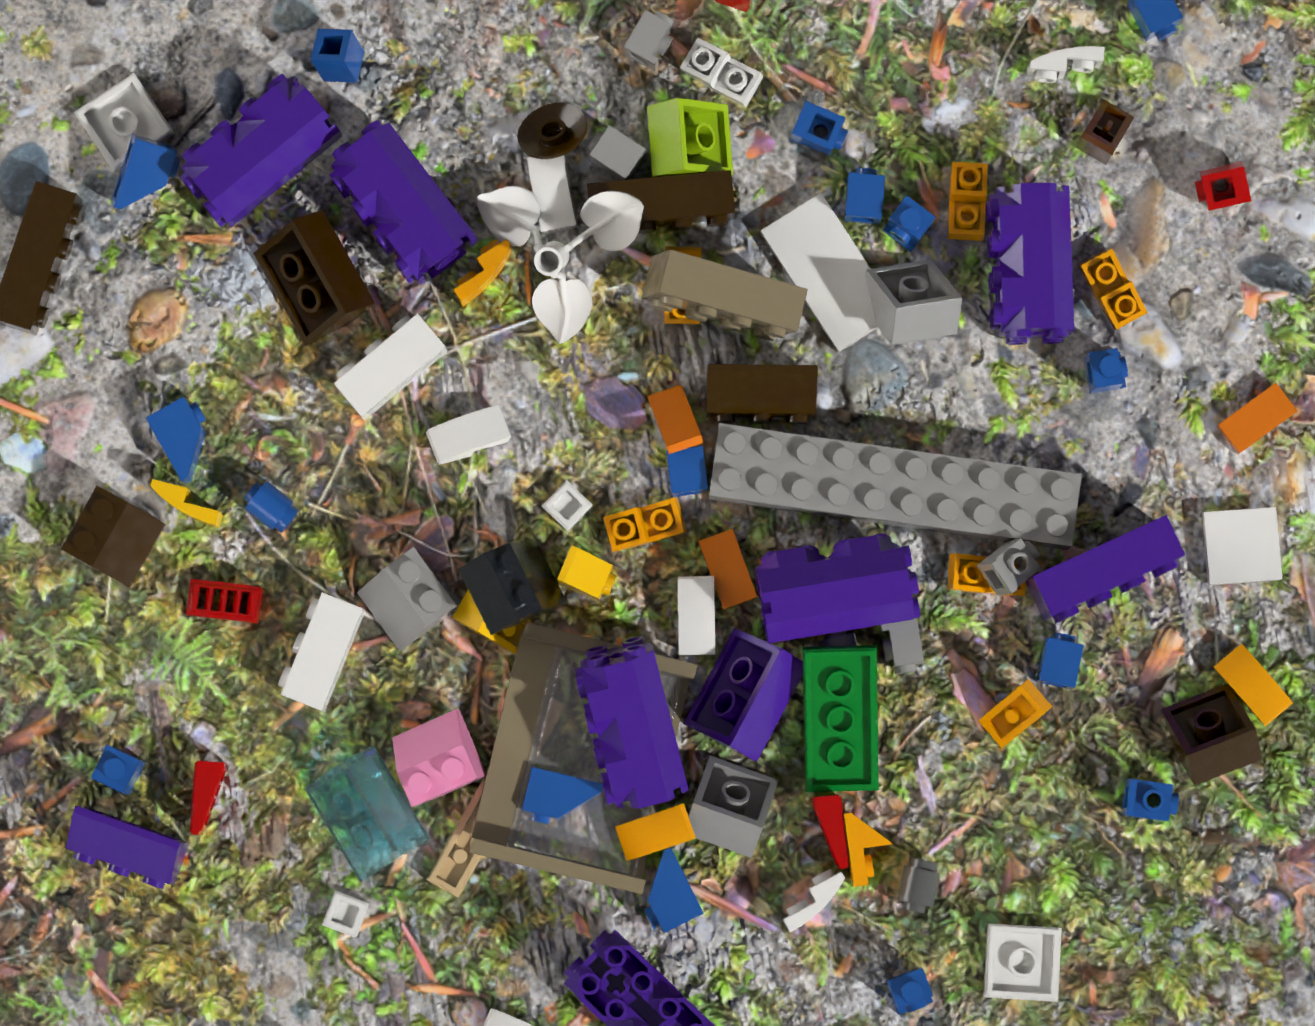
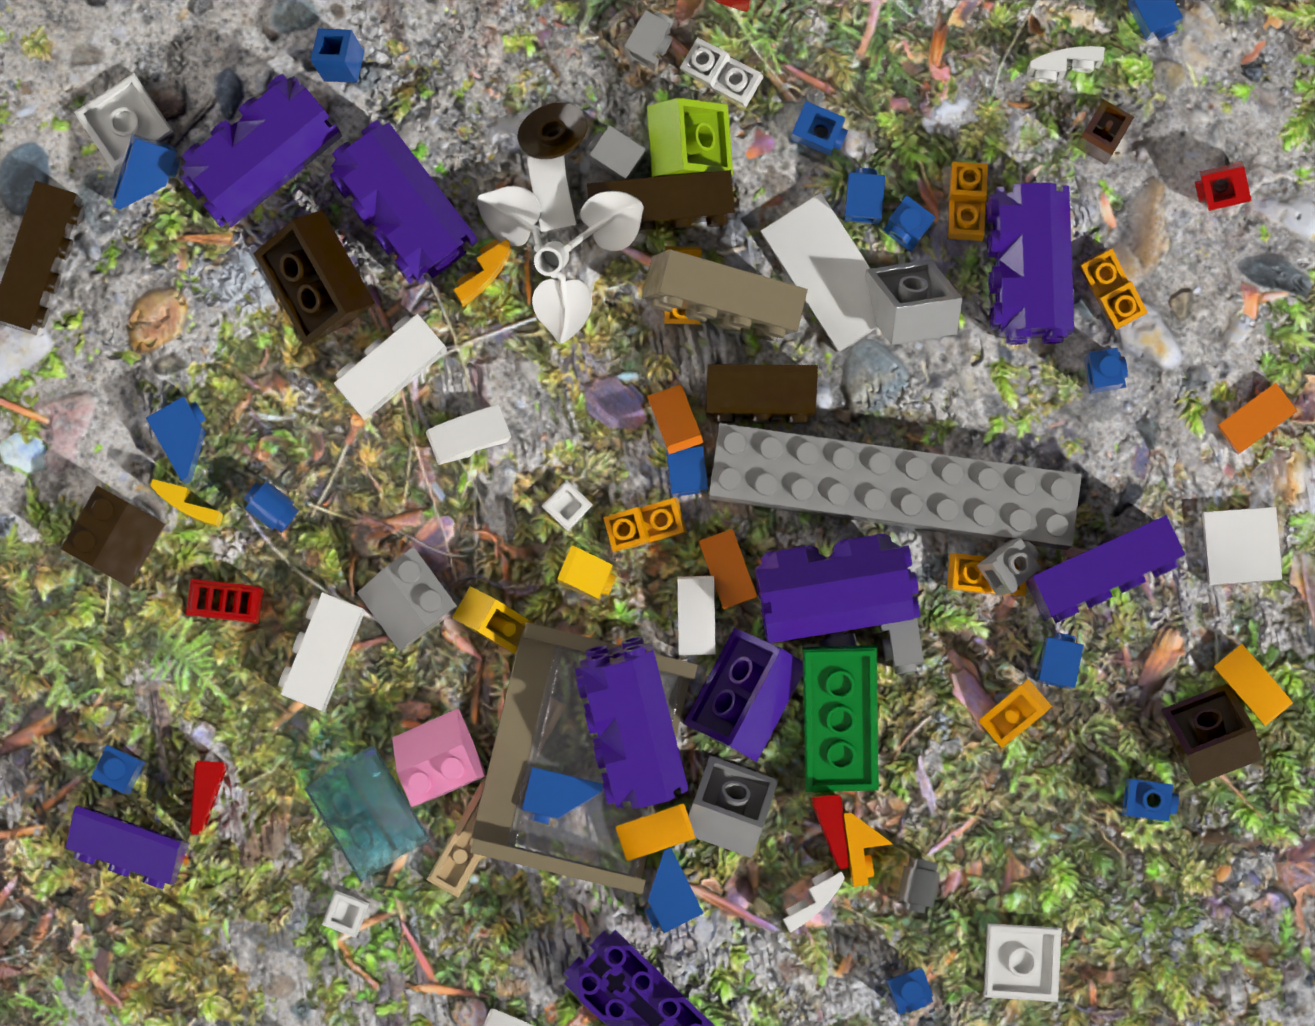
black slope [458,539,568,635] -> none

